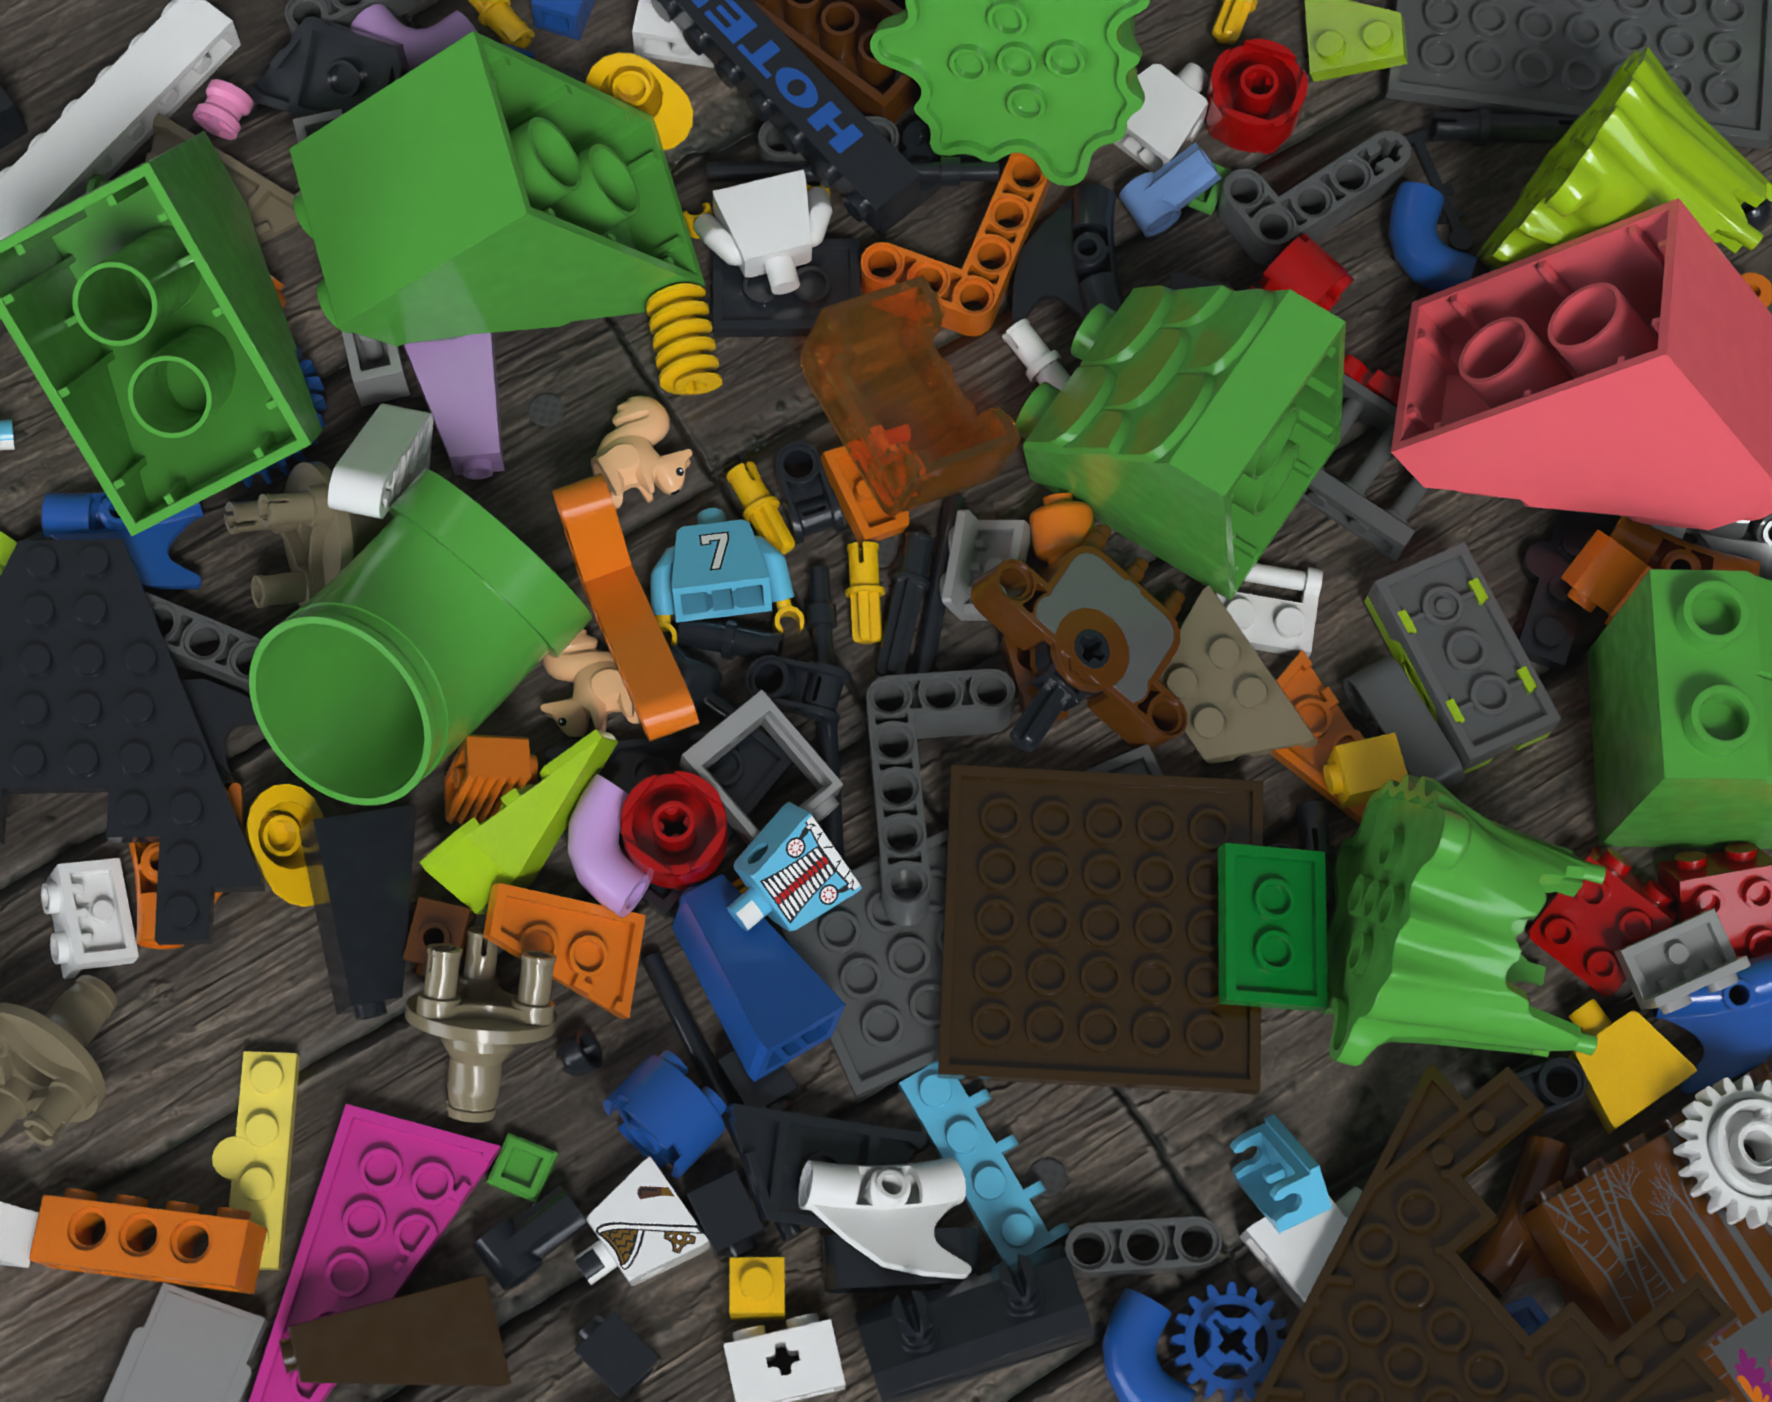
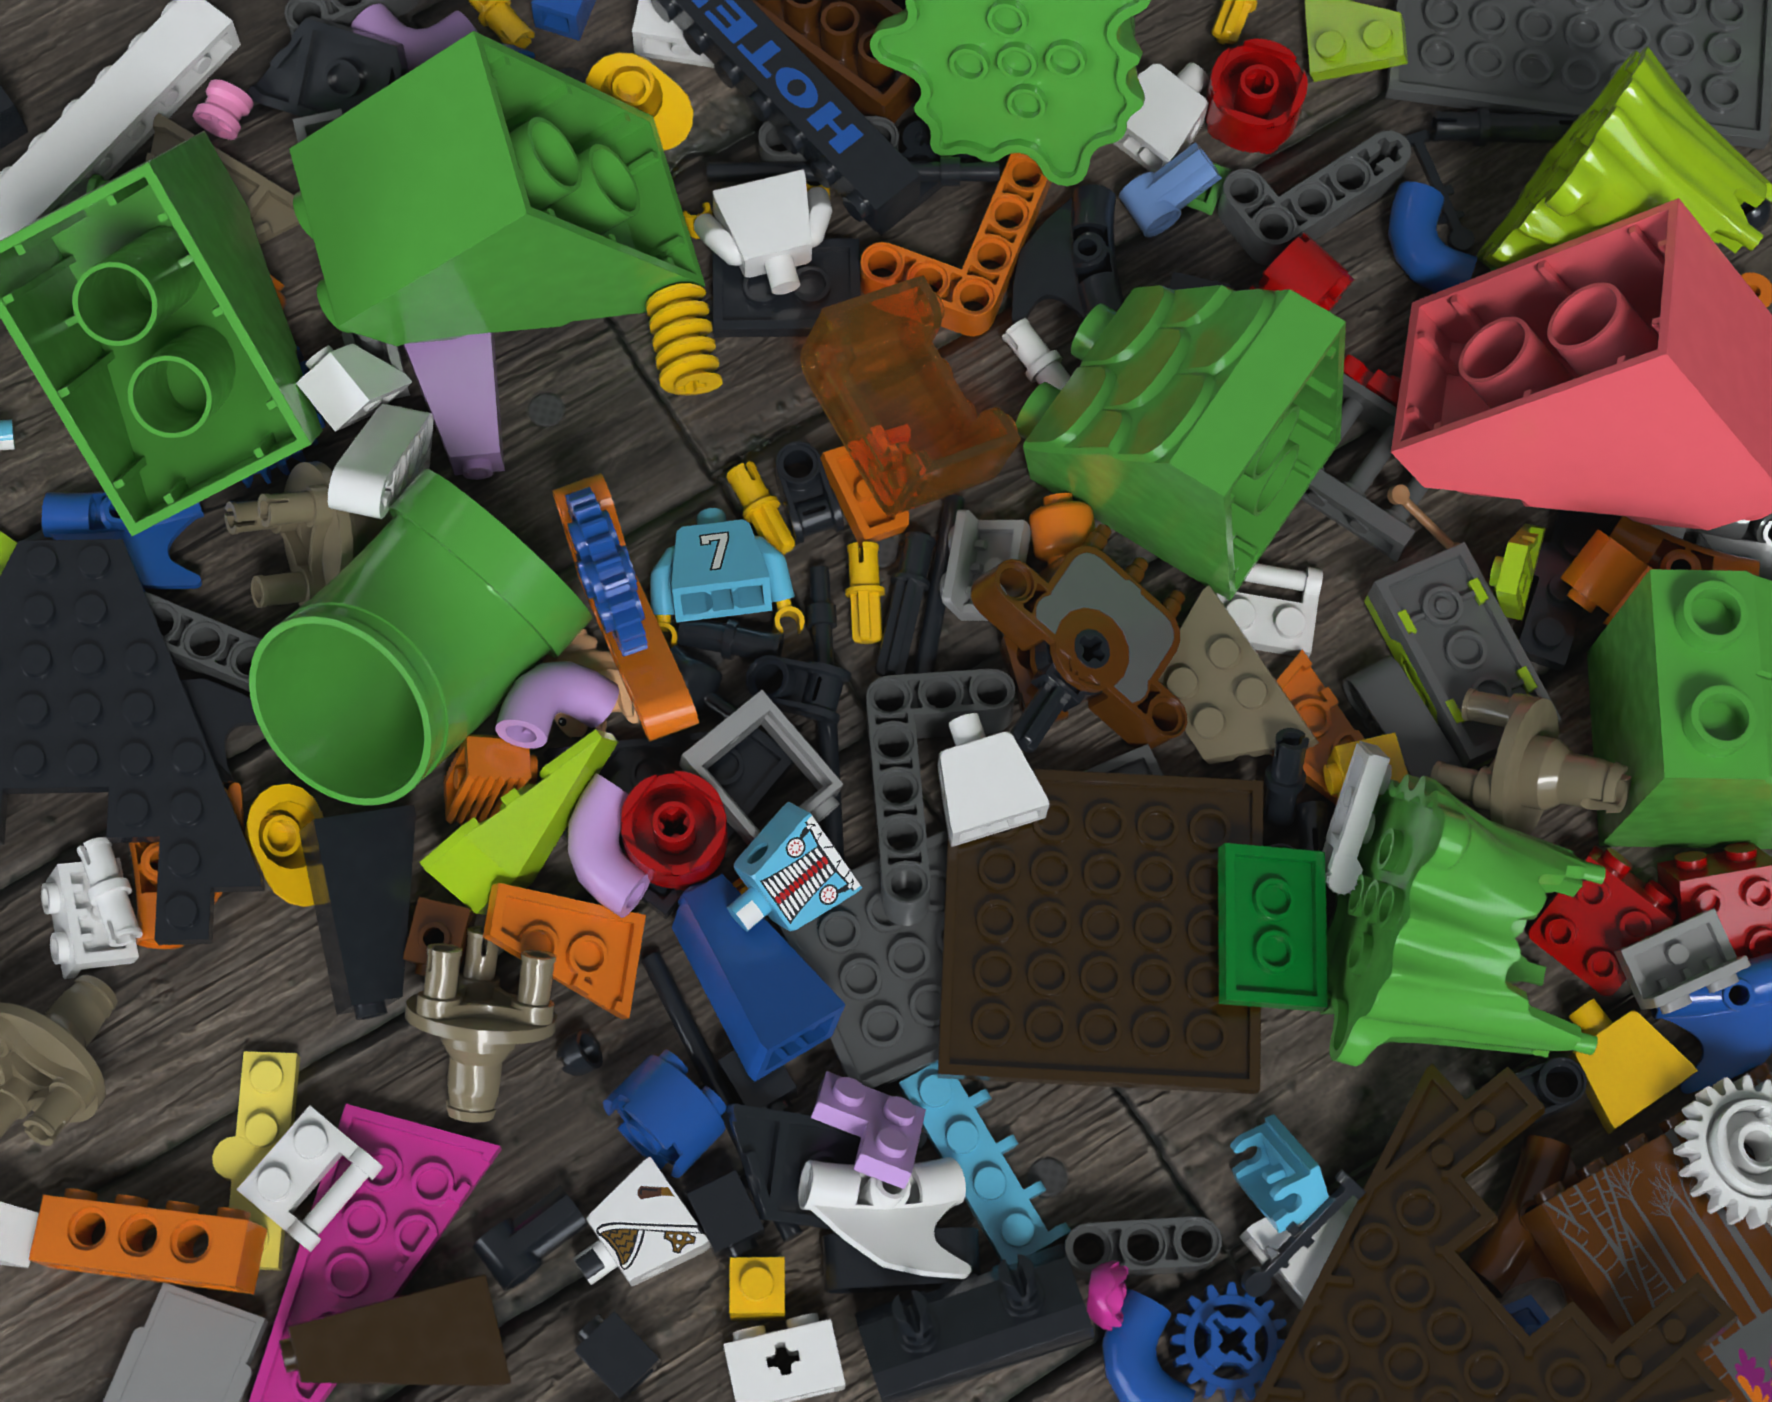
bright green tile [487,1133,559,1204] -> none
light nougat animal [591,395,693,509] -> none
none -> white pin [77,837,143,947]
none -> white plate [237,1105,383,1252]
none -> white slope [296,343,412,432]
none -> lavender cylinder [496,661,619,749]
none -> blue gear [565,487,648,657]
none -> lavender plate [811,1071,926,1189]
none -> white torso [938,713,1049,847]
none -> dark pink plate [1087,1260,1129,1331]
none -> black piece [1241,1169,1366,1297]
none -> black pin [1263,728,1309,828]
none -> white hinge [1322,741,1392,896]
none -> medium nougat hinge [1387,484,1461,549]
none -> dark tan piece [1430,688,1631,835]
none -> lime wing [1489,523,1546,620]

